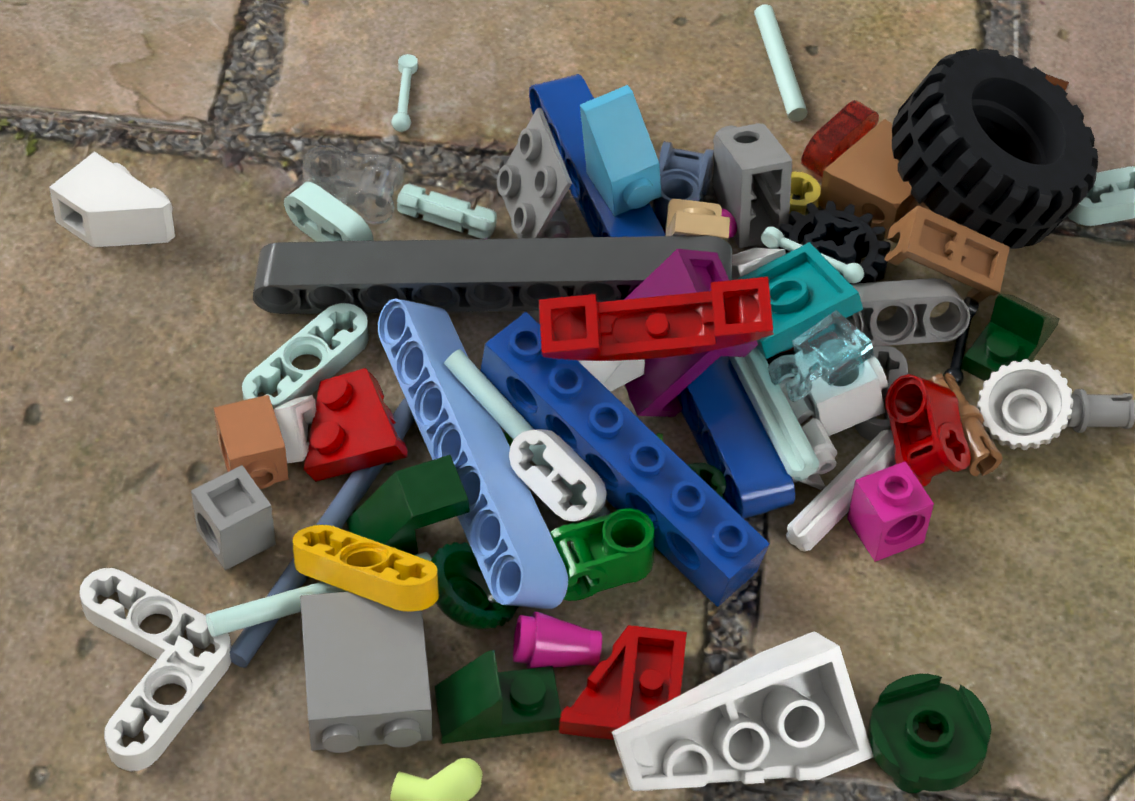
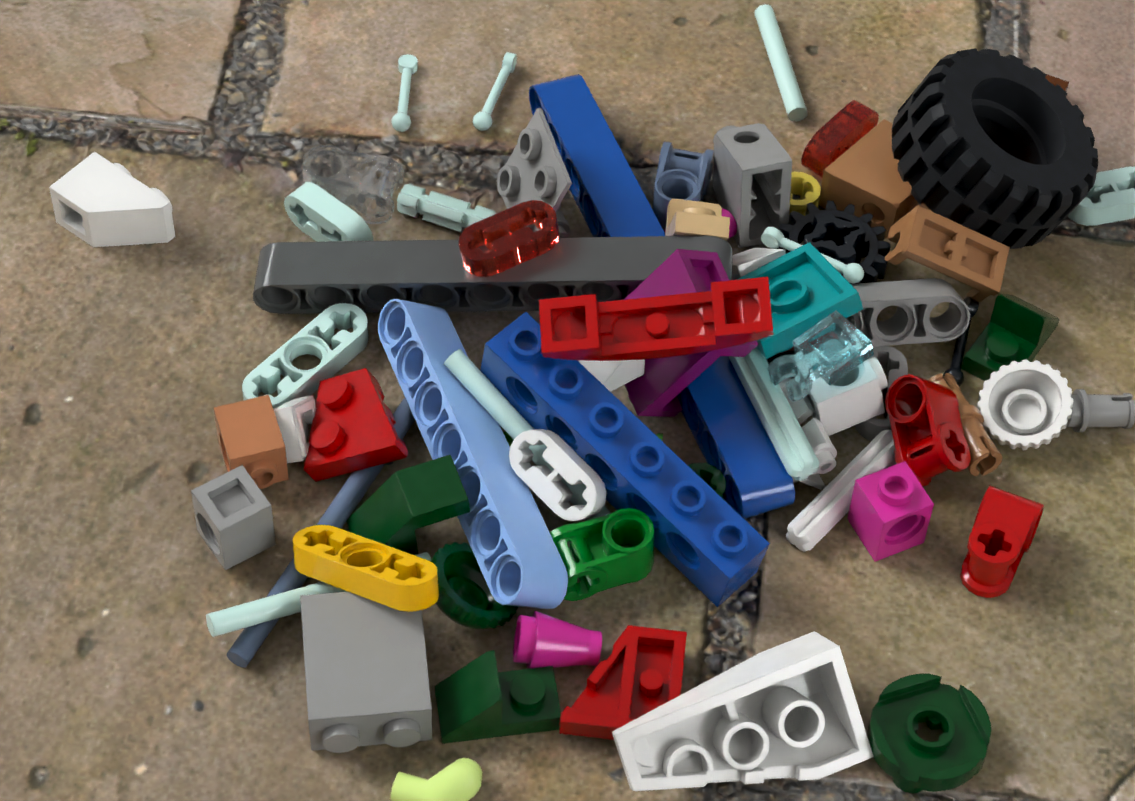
white beam [80,568,231,771] -> none
medium azure slope [580,85,661,216] -> none
none -> clear red beam [458,200,560,277]
none -> light aqua hinge [473,52,517,131]
none -> red piece [960,485,1044,598]

